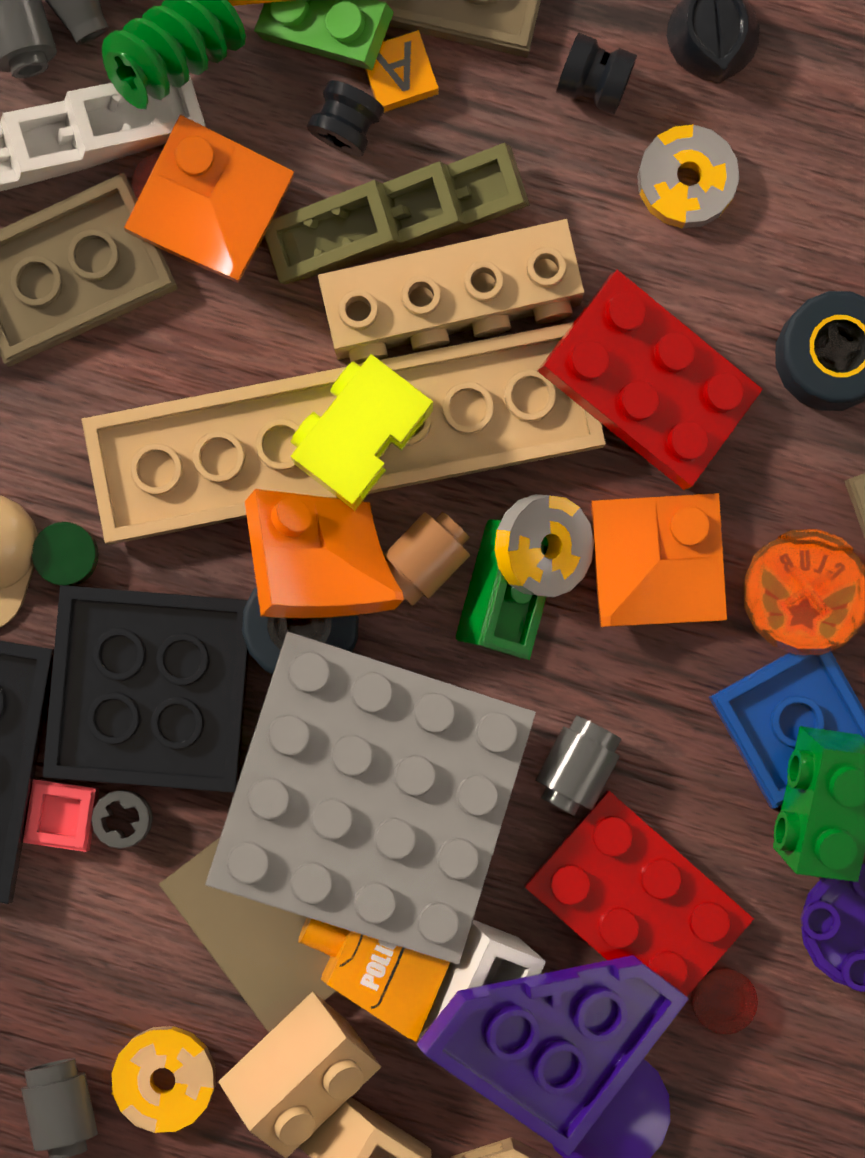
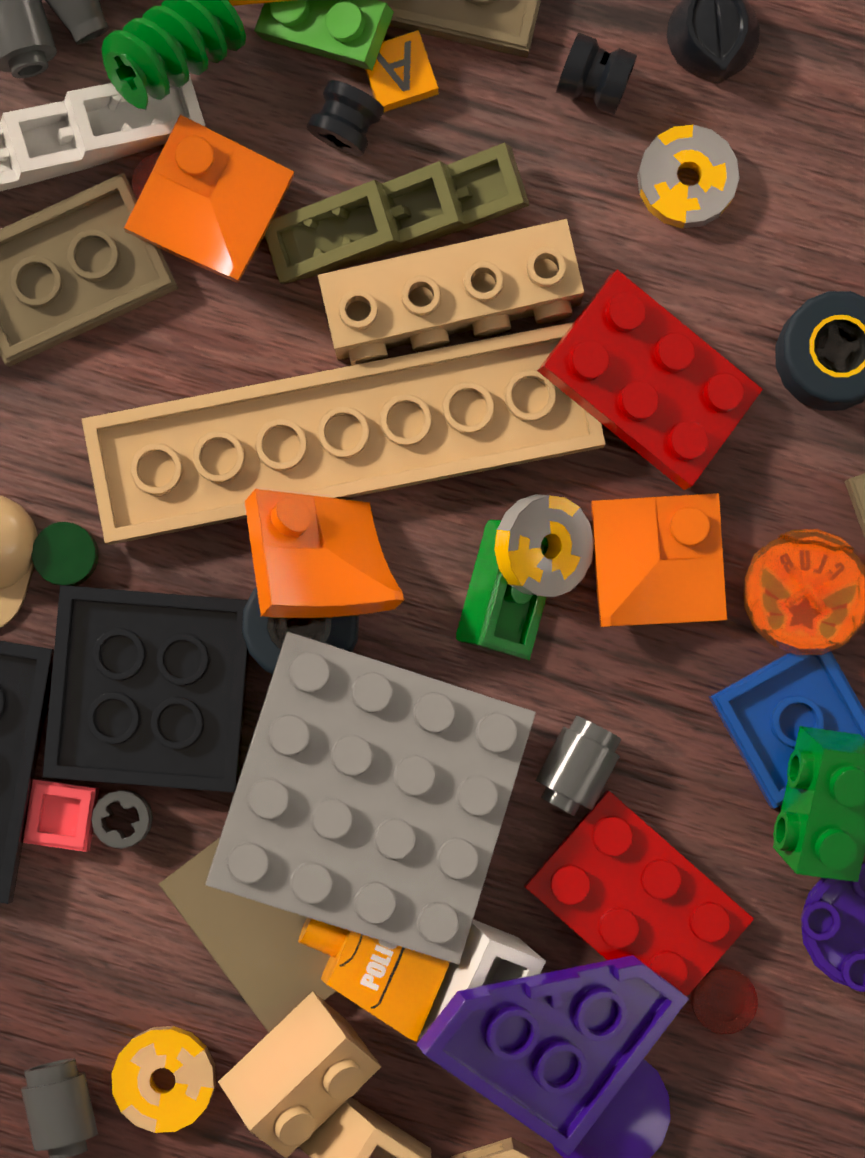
neon yellow brick [290,354,433,511] -> none
medium nougat brick [383,511,470,606] -> none

